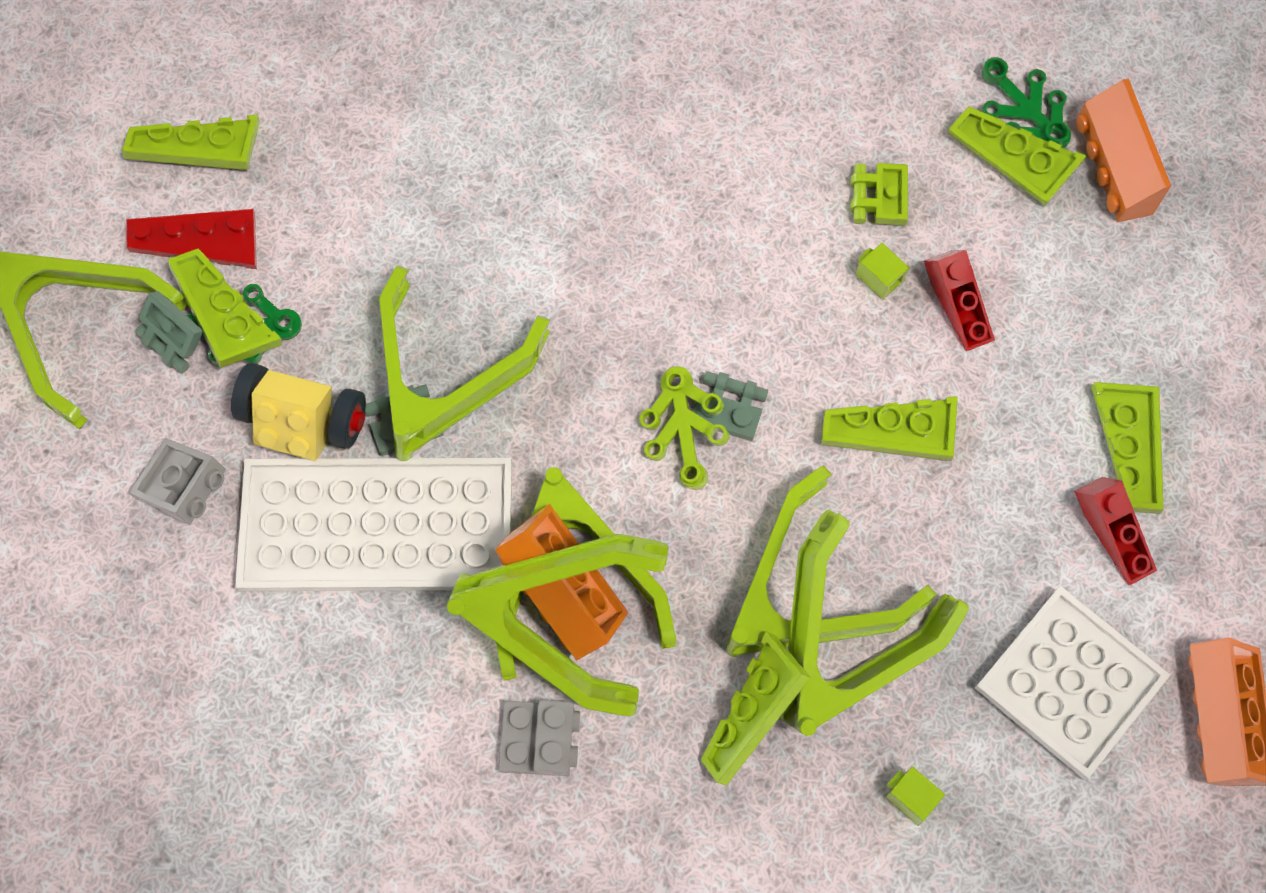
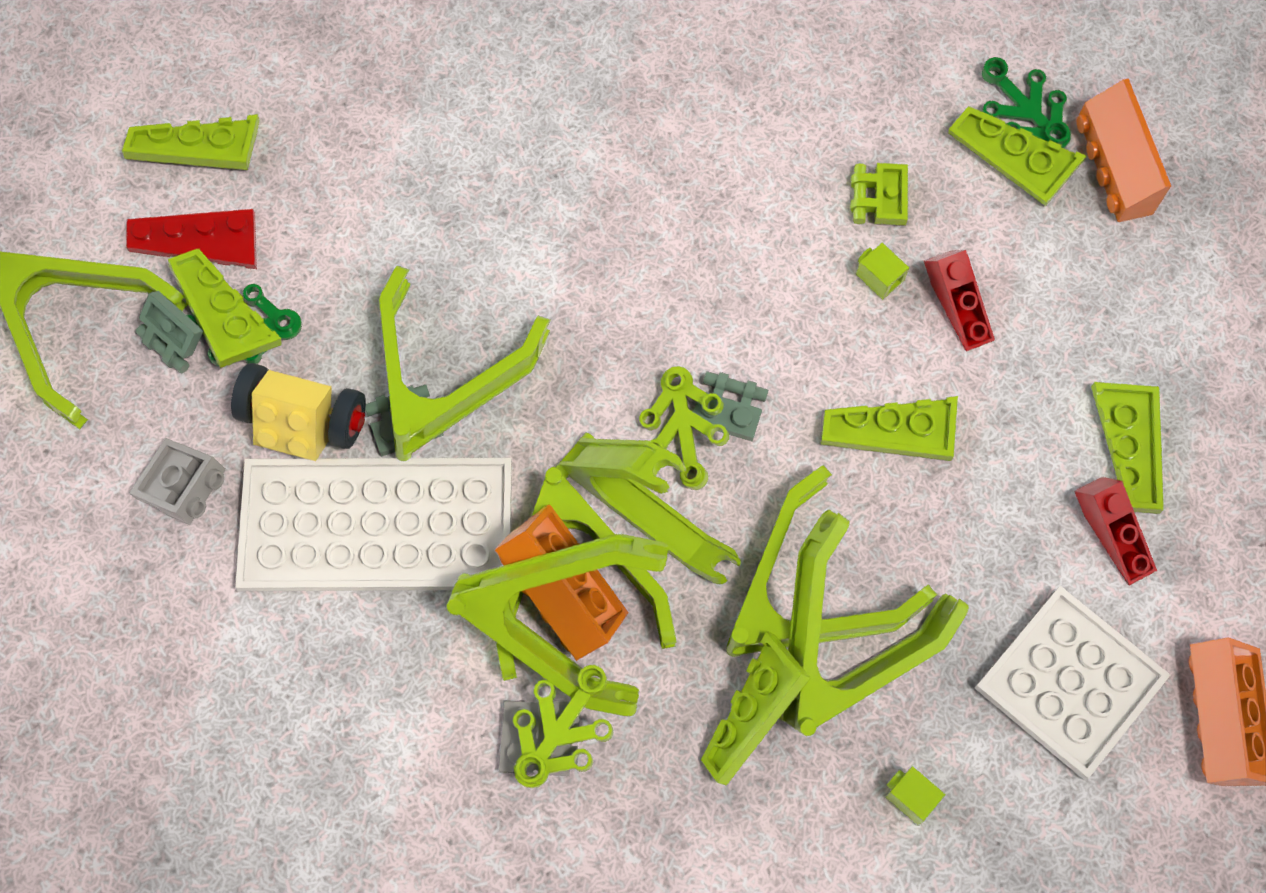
none -> lime plant [513,665,614,788]
none -> lime piece [556,432,741,584]

